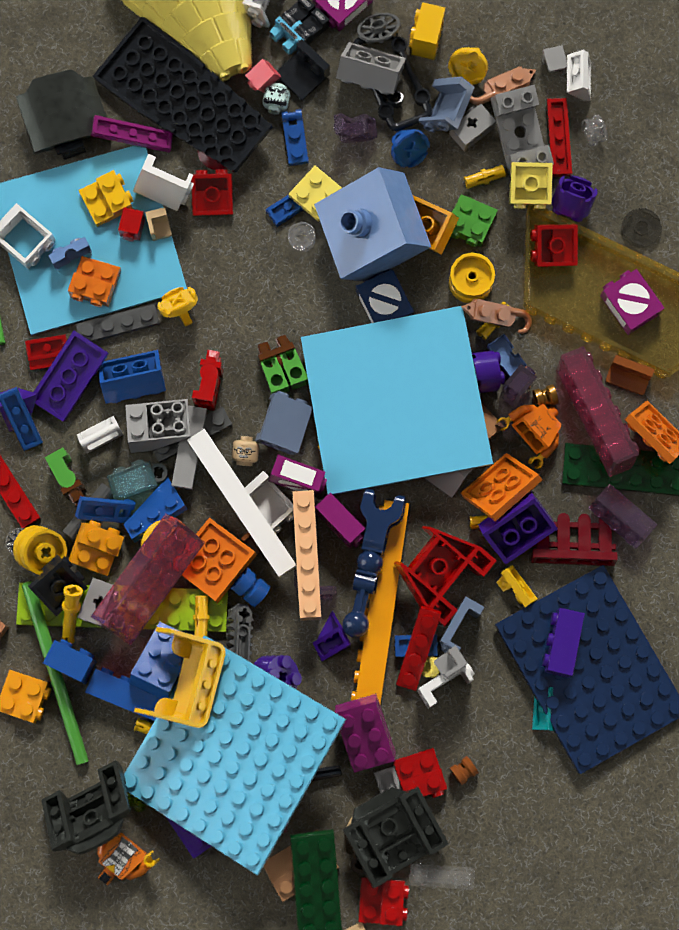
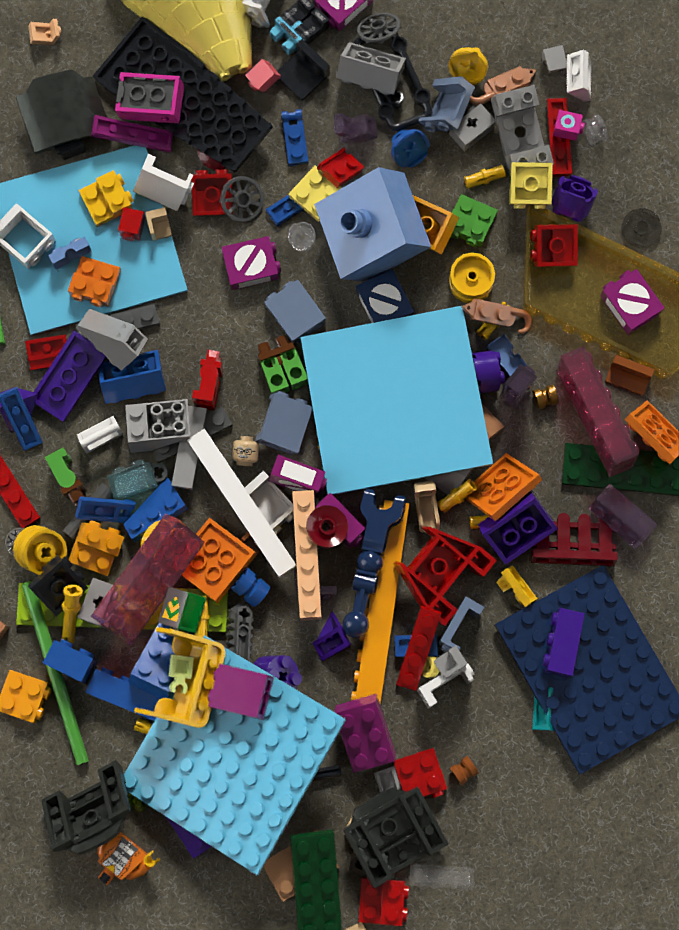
yellow tile [157,287,198,327] -> none
light aqua head [262,83,290,115] -> none
yellow brick [409,2,445,60] -> none
orange torso [495,404,561,469] -> none
none -> light nougat bracket [29,19,61,45]
none -> light grey slope [76,309,148,371]
none -> piece [115,72,184,123]
none -> piece [158,587,206,633]
none -> yellowish green plate [168,655,194,694]
none -> magenta brick [208,664,274,720]
none -> dark grey wheel [220,176,263,222]
none -> magenta brick [221,236,281,290]
none -> sand blue panel [264,280,326,345]
none -> dark red dish [306,505,348,548]
none -> red plate [317,148,364,188]
none -> tan animal [413,480,440,532]
none -> yellow pin [437,479,477,513]
none -> dark pink brick [553,110,585,141]

